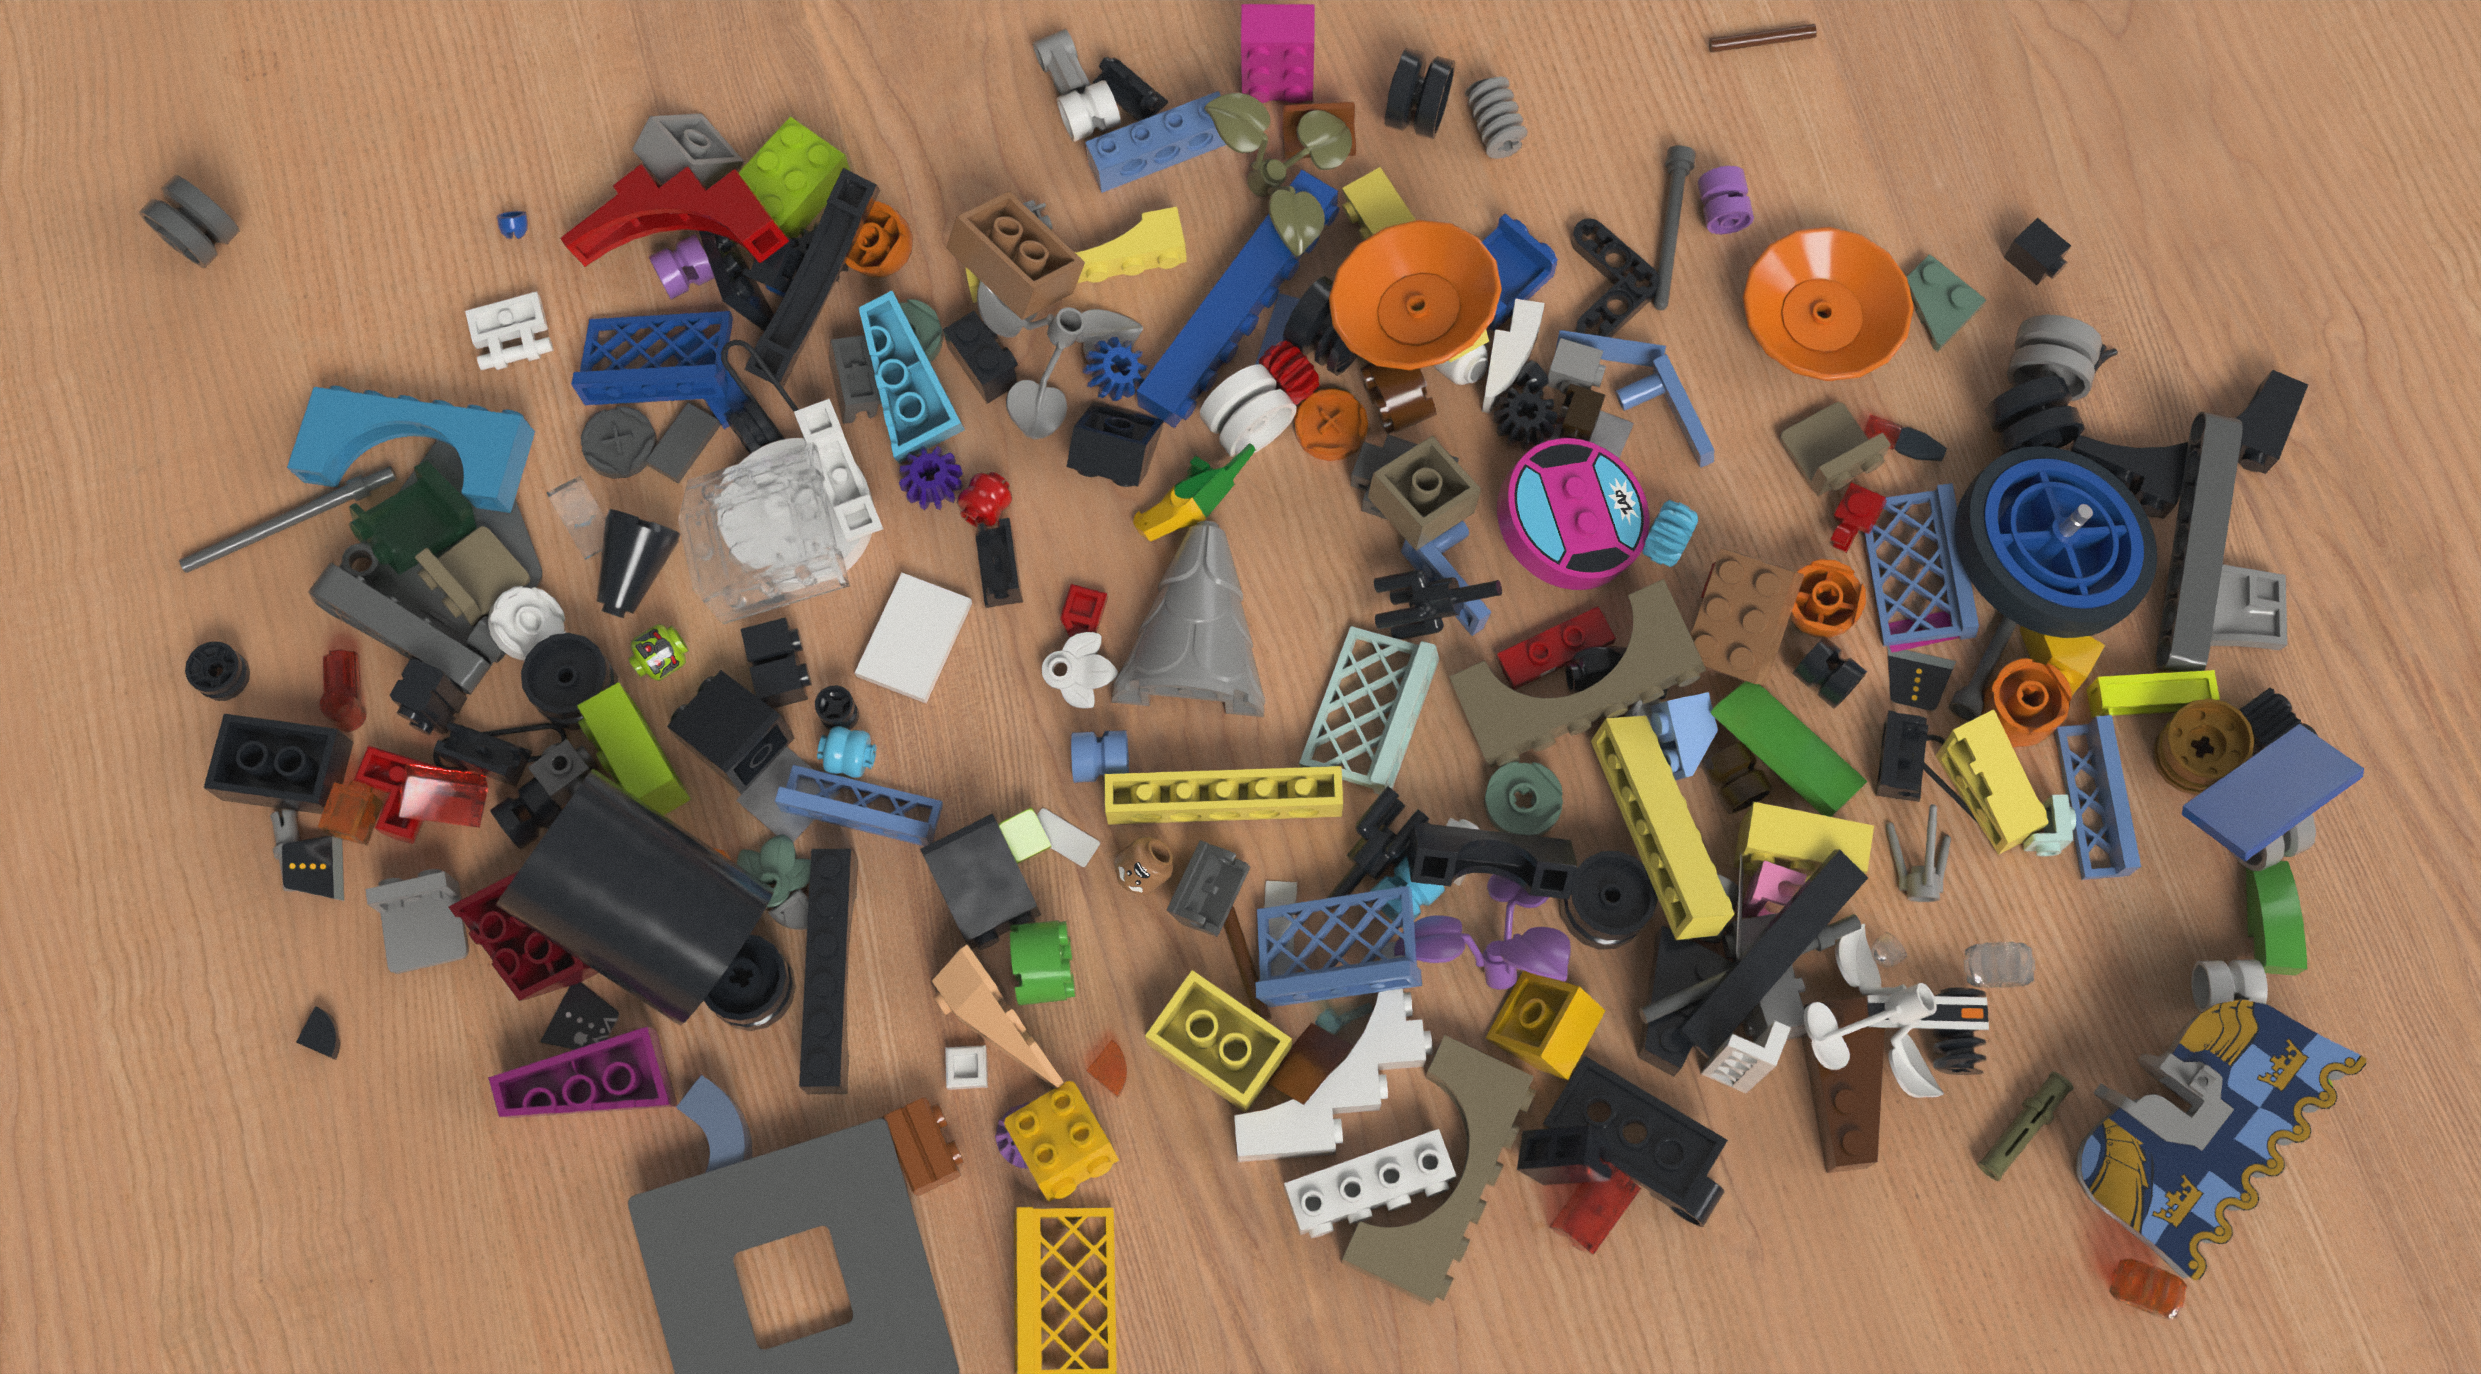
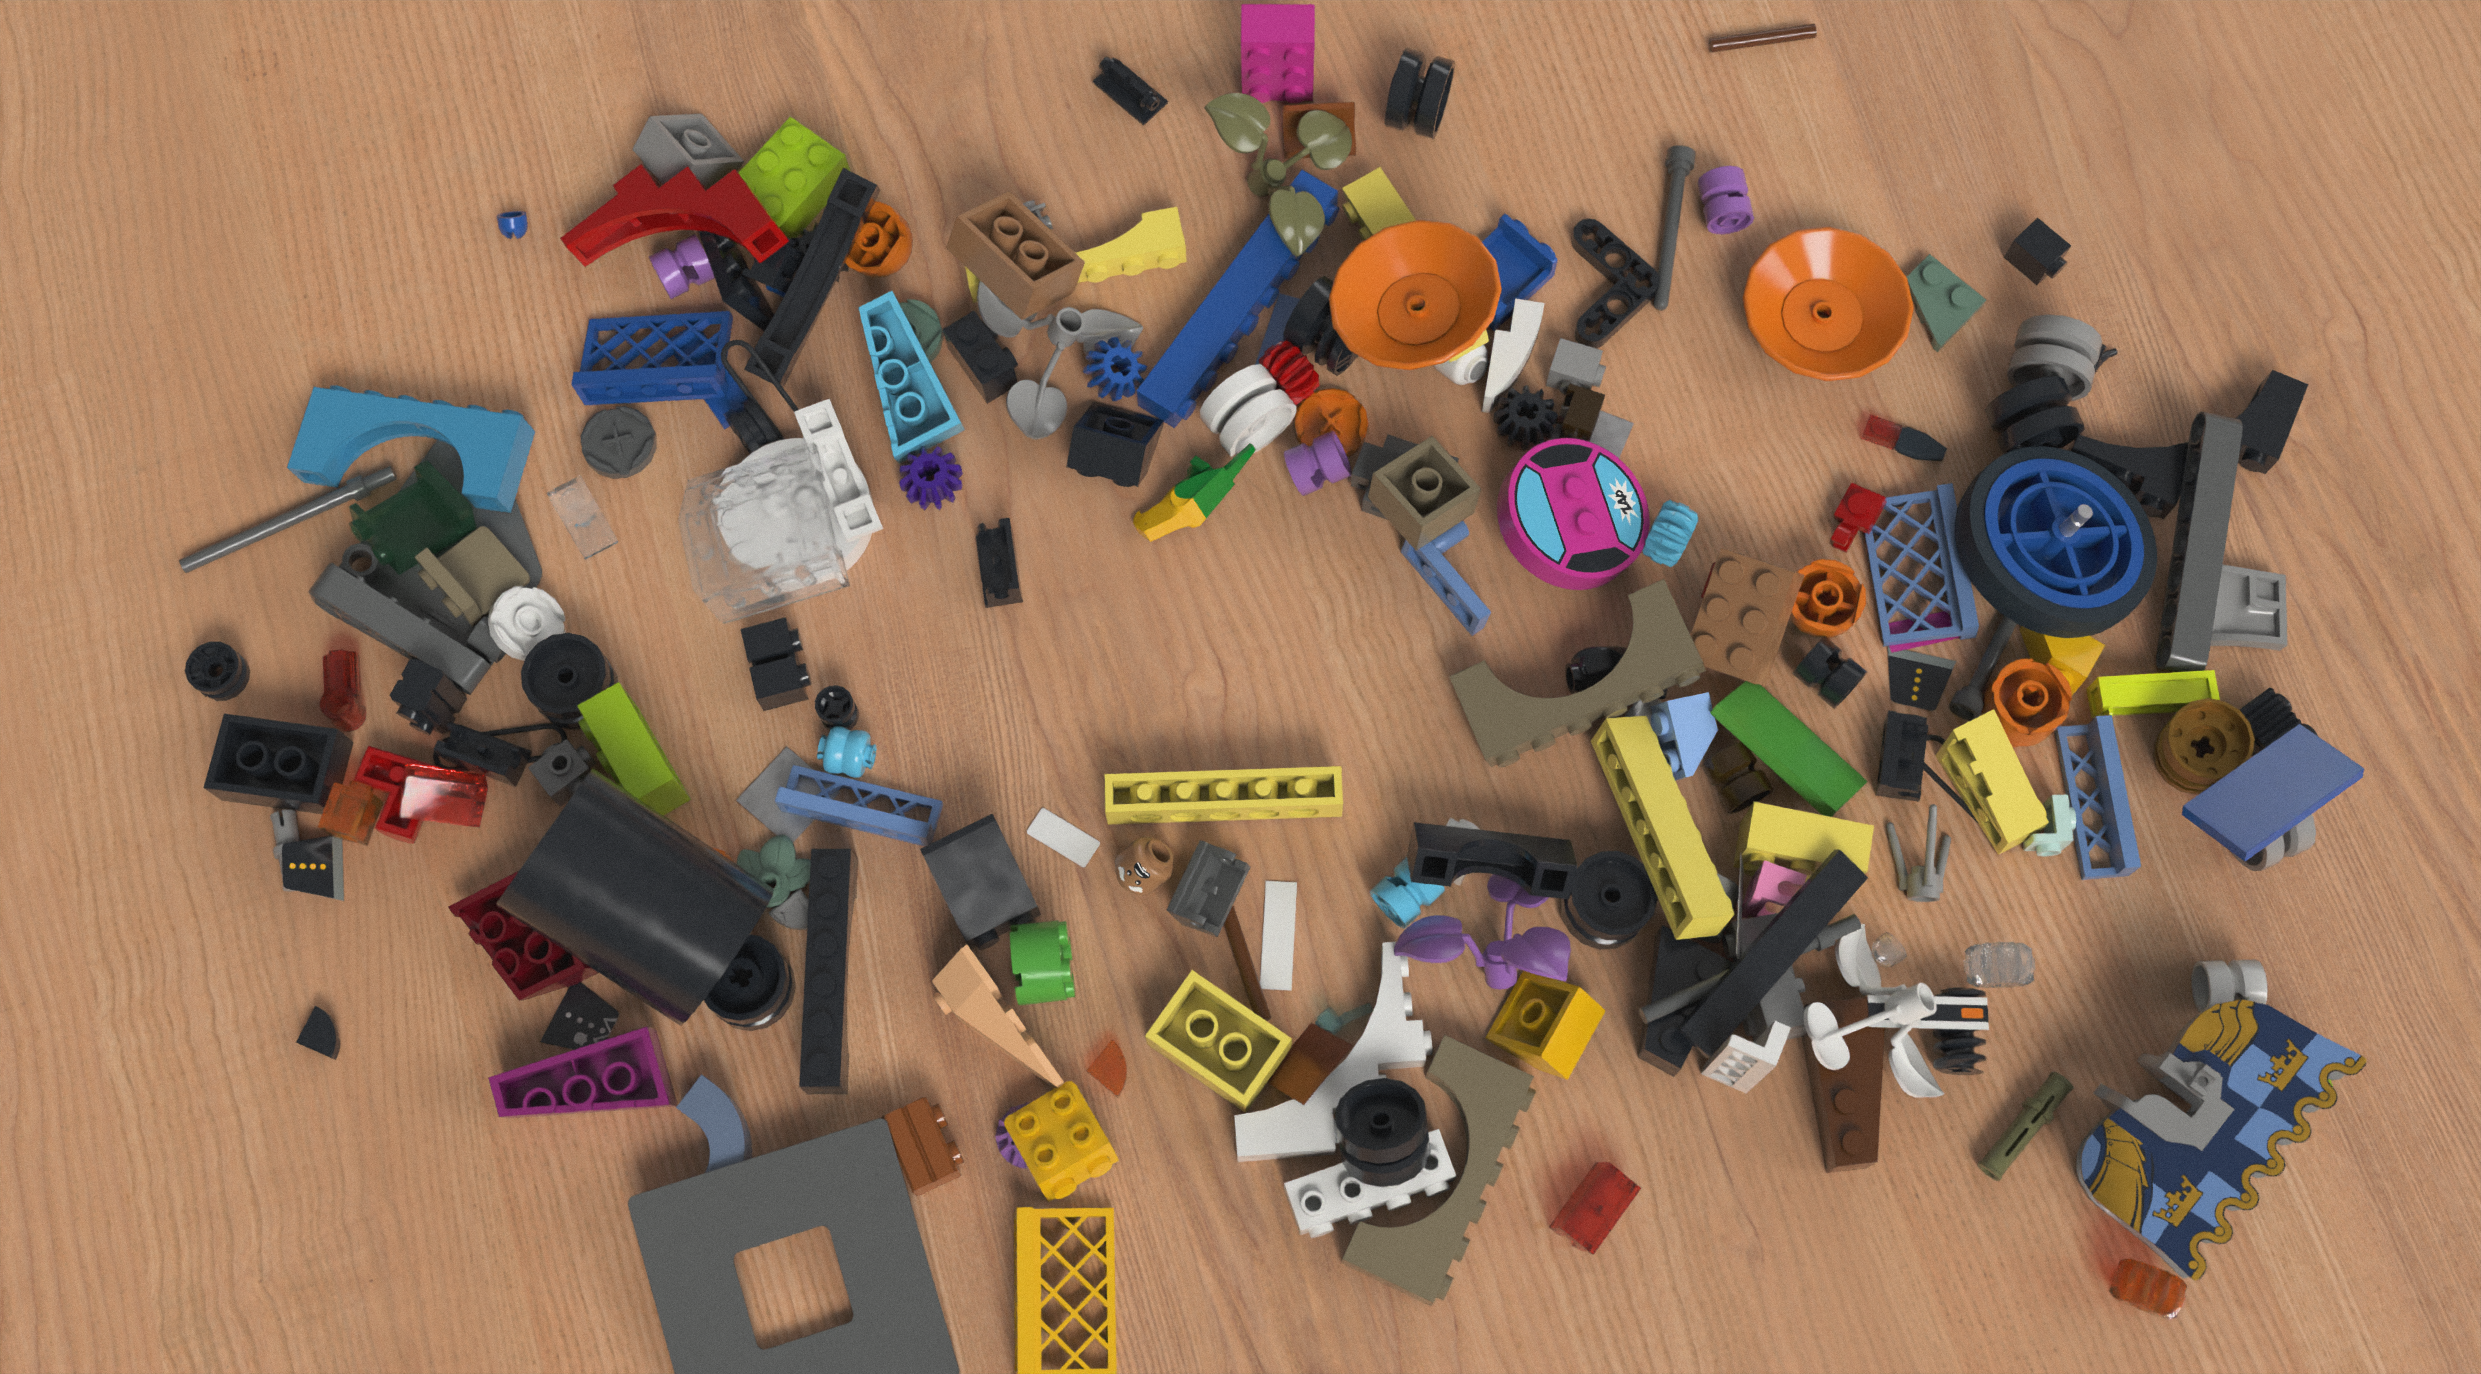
dark grey wheel [139,175,240,268] -> none
light grey bracket [365,869,469,974] -> none
white plate [465,291,554,371] -> none
black wheel [490,777,562,850] -> none
black cone [597,509,681,618] -> none
head [628,624,689,681] -> none
dark grey tile [646,403,721,484] -> none
black slope [667,670,795,795] -> none
dark grey hinge [829,335,882,424] -> none
white tile [855,573,972,703] -> none
white tile [945,1045,988,1090] -> none
red piece [957,472,1013,527] -> none
slope [998,808,1052,864] -> none
light grey piece [1033,29,1090,96] -> none
white plate [1042,632,1119,709] -> none
white wheel [1057,80,1121,142] -> none
red tile [1060,584,1108,638] -> none
medium blue wheel [1071,730,1129,783] -> none
medium blue brick [1085,91,1226,193] -> none
light grey cone [1112,521,1265,717] -> none
medium blue fence [1255,886,1422,1007] -> none
light aqua fence [1299,626,1439,795] -> none
black plant [1327,786,1430,898] -> none
reddish brown brick [1360,363,1437,435] -> none
black plant [1374,570,1502,640] -> none
light grey piece [1465,77,1528,159] -> none
sand green plate [1484,761,1563,836] -> none
red plate [1496,606,1616,690] -> none
black hinge [1516,360,1549,393] -> none
black hinge [1517,1125,1612,1185] -> none
black hinge [1543,1056,1728,1227] -> none
medium blue sticker [1555,330,1666,367] -> none
medium blue piece [1615,354,1714,468] -> none
dark tan bracket [1780,402,1891,496] -> none
bright green slope [2246,861,2308,976] -> none
none -> medium lavender wheel [1284,430,1352,496]
none -> black wheel [1335,1078,1431,1187]

